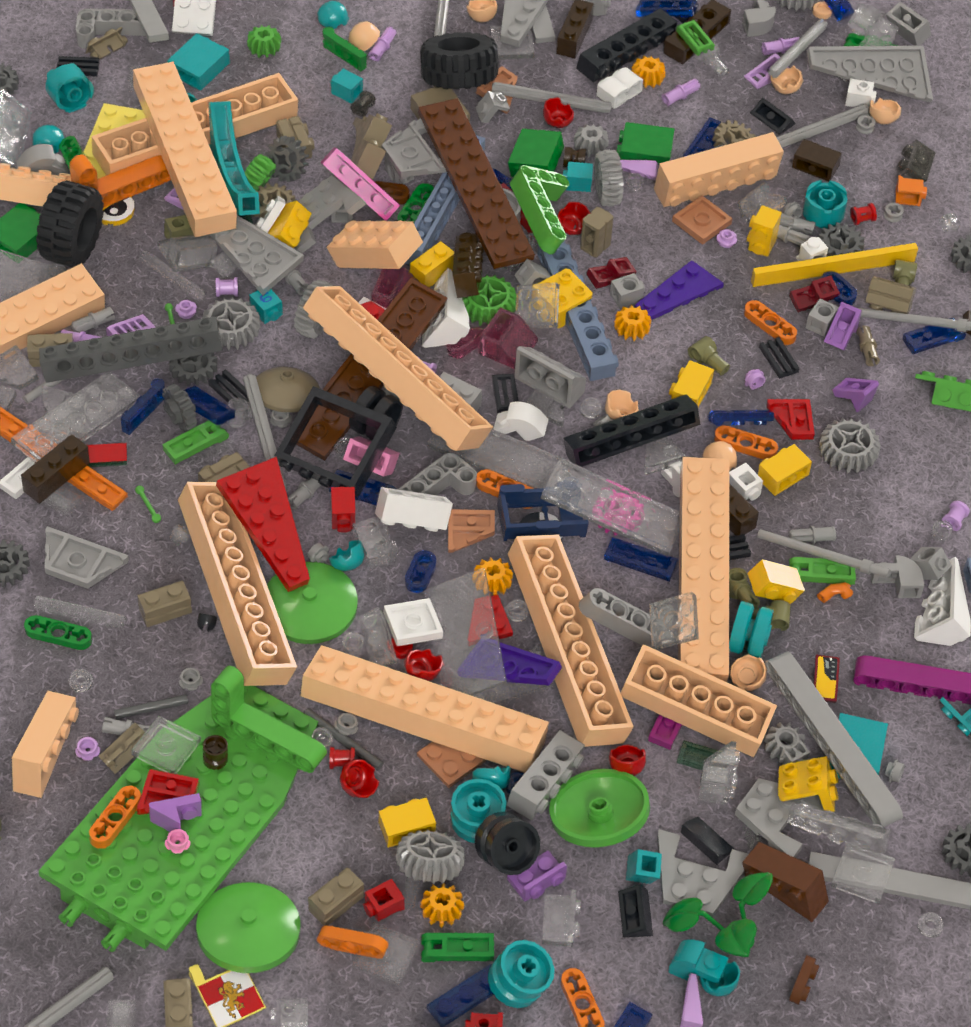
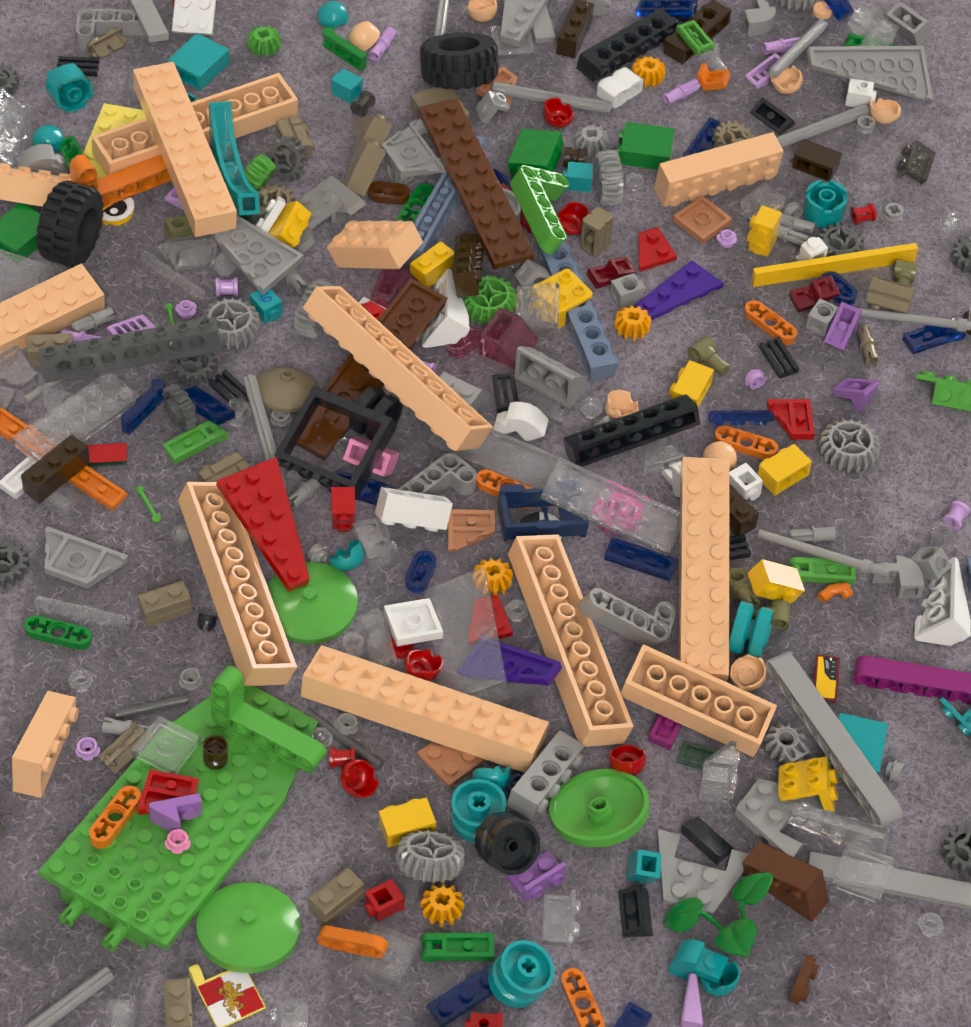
brick [320,147,400,221] -> none
lavender slope [620,160,659,180] -> none
clear plate [649,592,699,650] -> none
orange window [895,175,927,206] -> none
none -> red wing [638,227,677,272]
none -> orange bracket [696,63,730,91]

